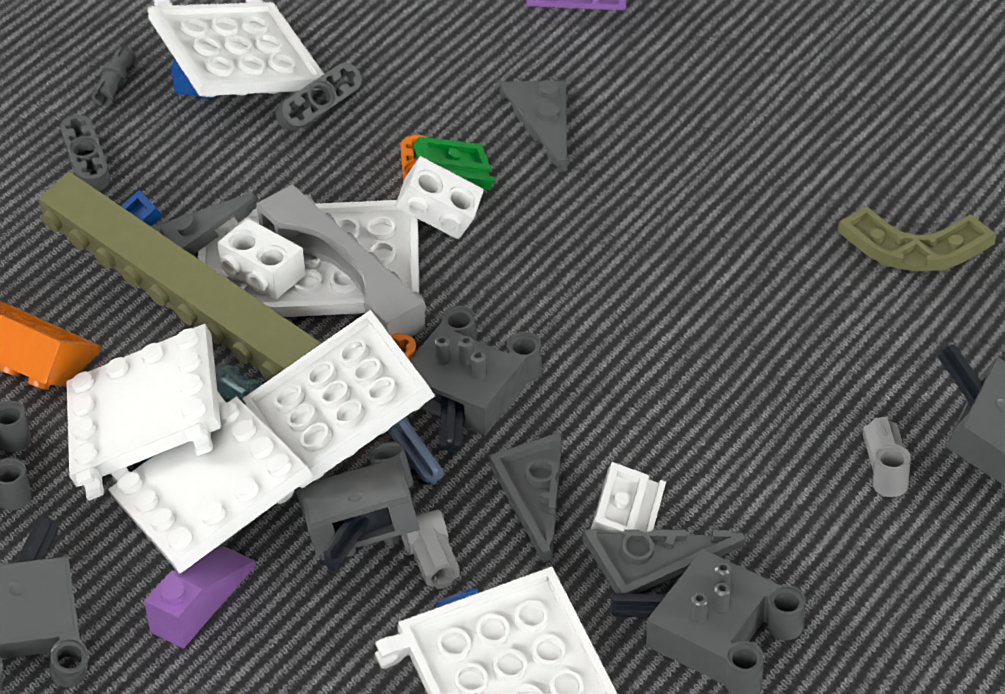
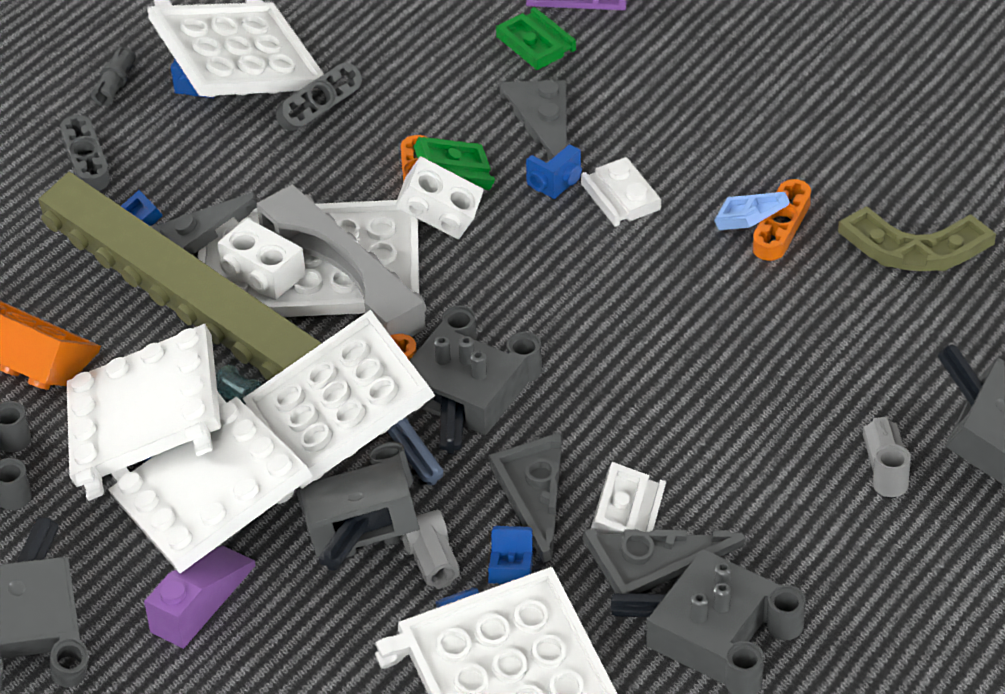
none -> blue bracket [488,526,533,585]
none -> green plate [496,7,576,70]
none -> blue bracket [526,144,582,199]
none -> white plate [581,157,661,227]
none -> light blue tile [714,192,790,230]
none -> orange beam [753,179,811,261]

